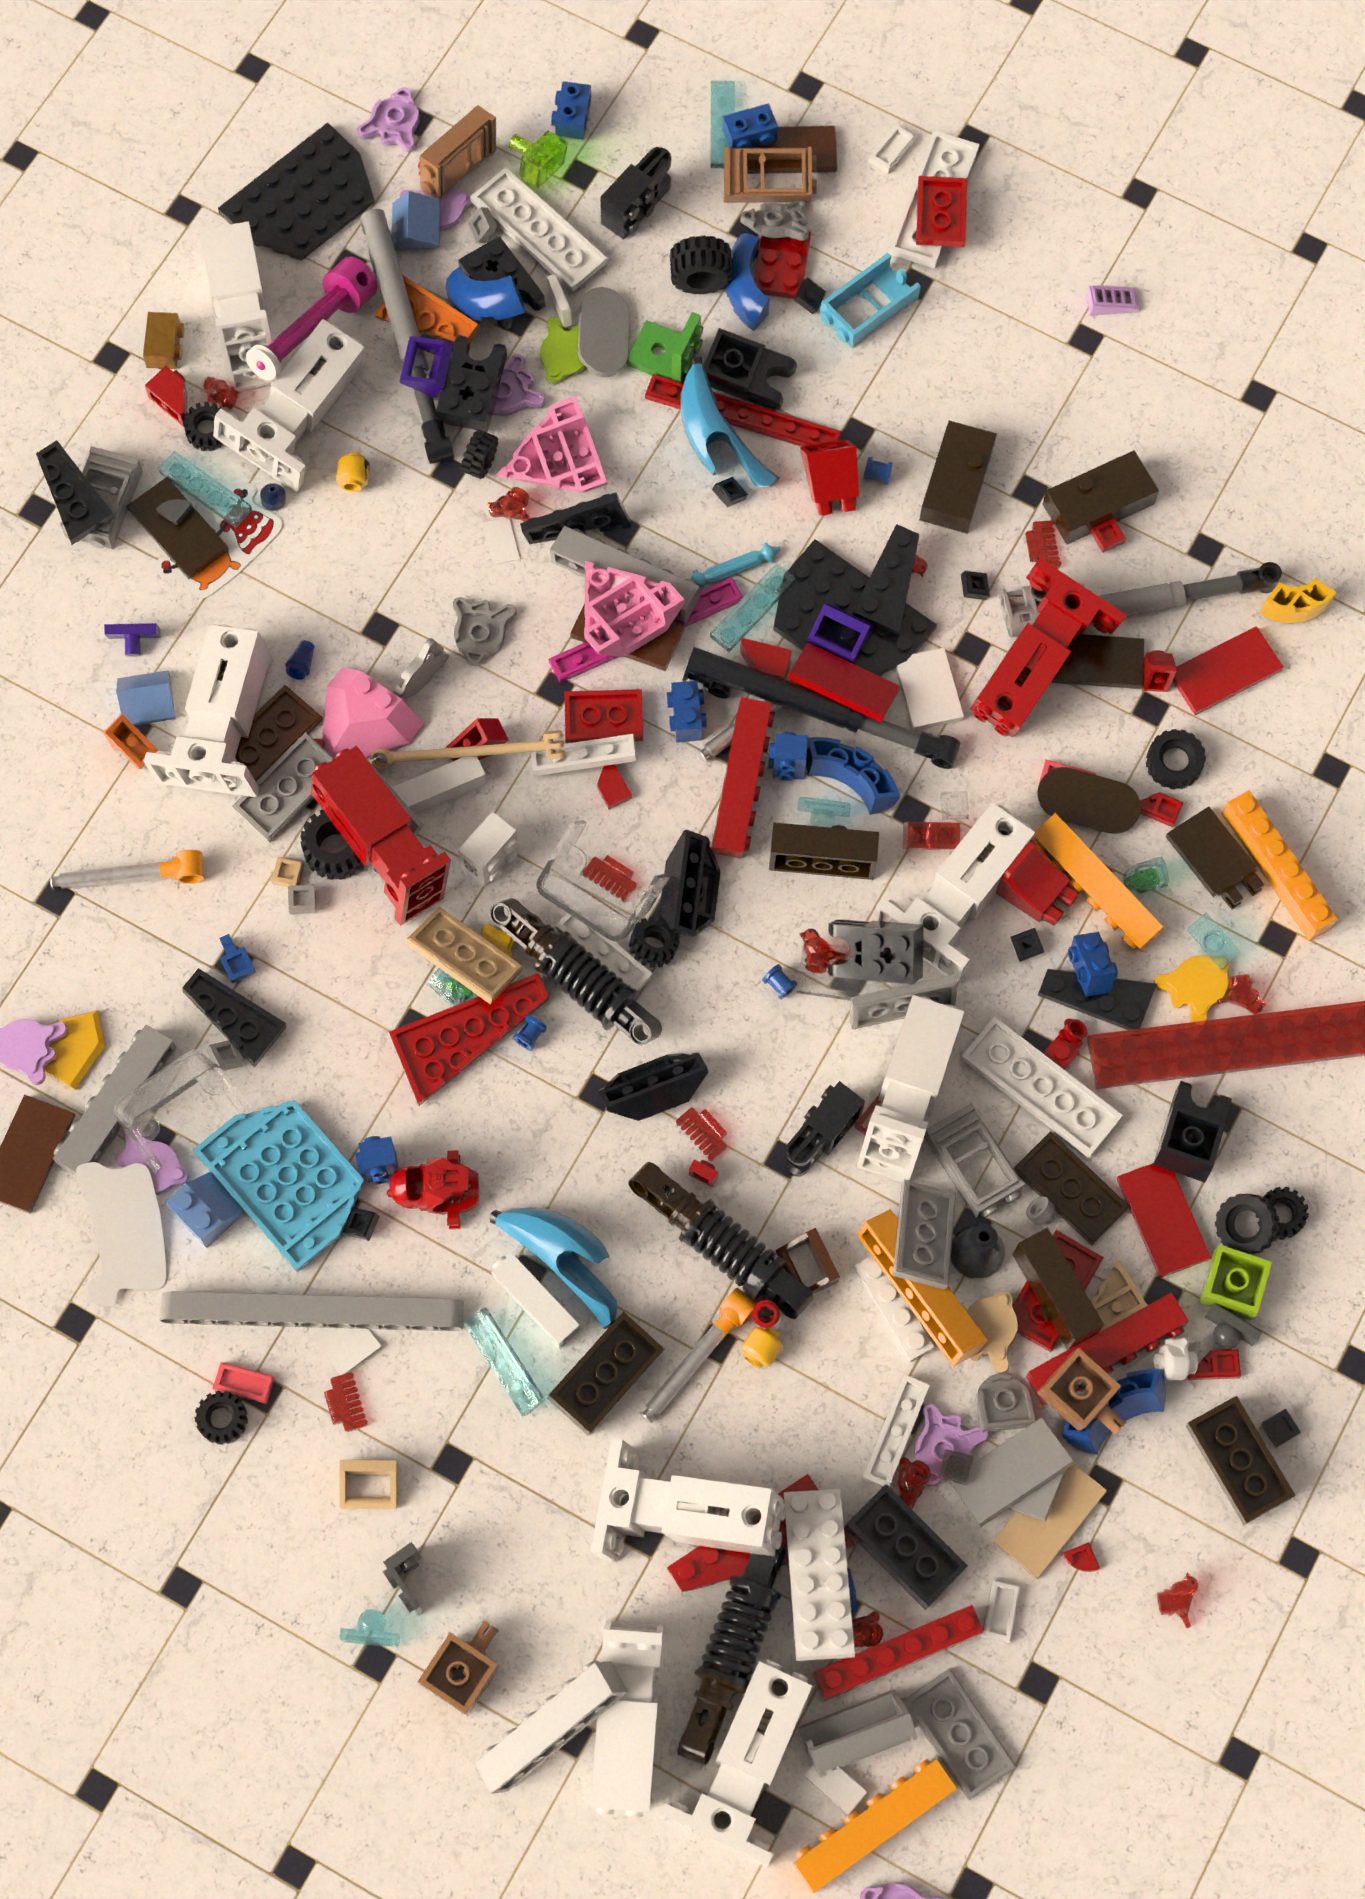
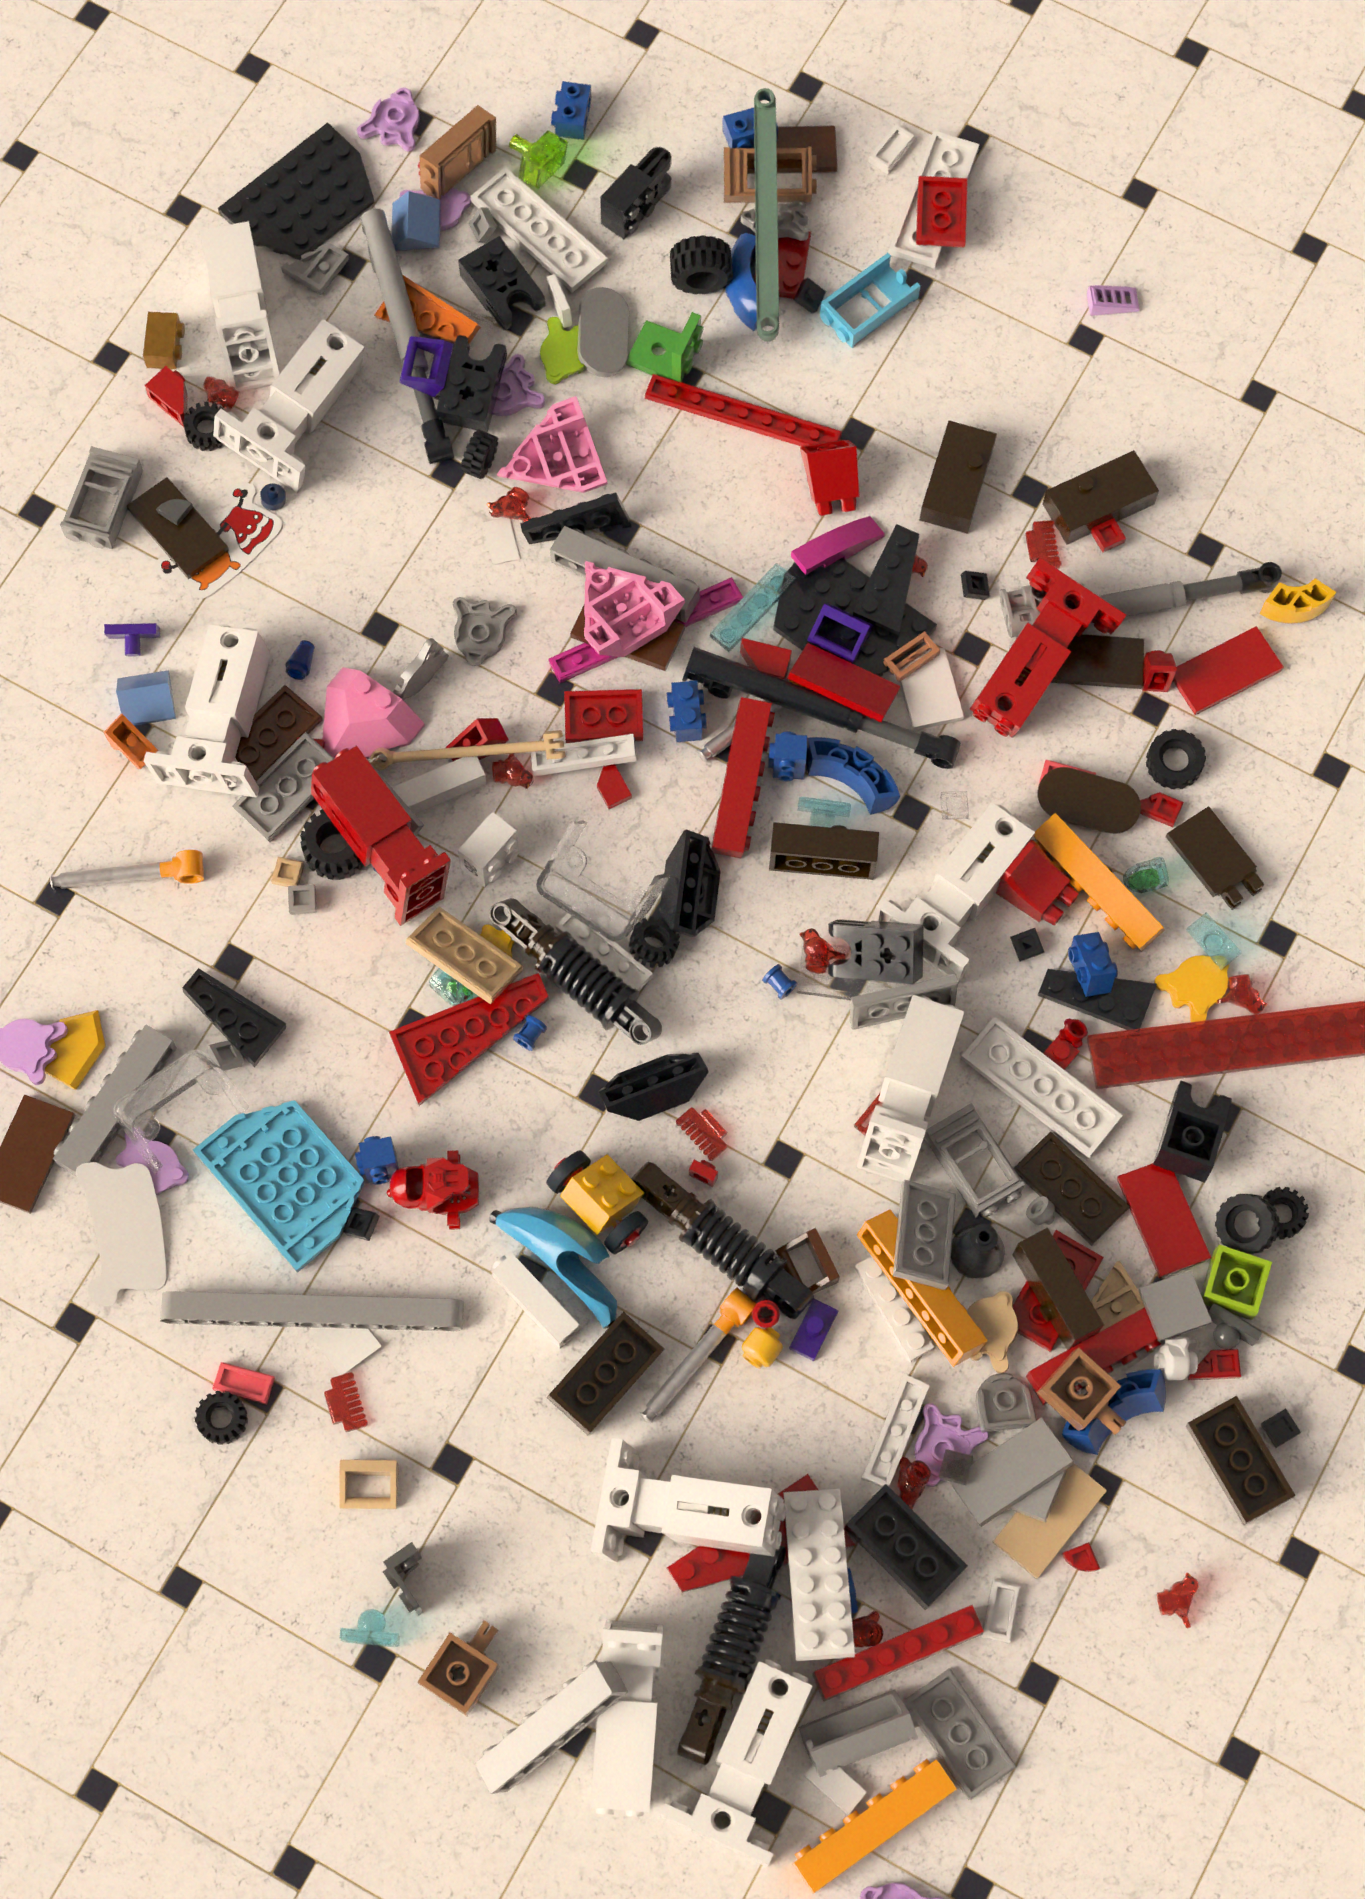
black wing [36,440,115,545] -> none
clear light blue plate [158,451,252,528] -> none
medium blue slope [165,1172,245,1248] -> none
blue plate [219,934,256,983] -> none
dark pink piece [246,257,378,381] -> none
yellow head [336,452,370,492] -> none
blue brick [445,267,525,321] -> none
clear light blue plate [464,1307,545,1417] -> none
clear red piece [583,855,637,903] -> none
dark azure piece [681,357,780,487] -> none
medium azure wheel [690,543,781,590] -> none
black brick [703,328,797,411] -> none
clear light blue tile [710,81,735,168] -> none
black tile [712,477,748,508] -> none
black brick [784,1081,865,1177] -> none
blue bush [863,457,893,485] -> none
clear red brick [903,822,960,851] -> none
light orange brick [1222,790,1338,941] -> none
none -> light grey wing [281,242,349,295]
none -> clear red animal [492,753,534,789]
none -> yellow brick [546,1150,648,1254]
none -> sand green piece [754,88,779,342]
none -> dark purple tile [789,1299,839,1361]
none -> dark pink slope [791,516,885,575]
none -> nougat tile [883,631,940,682]
none -> light grey tile [1138,1270,1212,1342]

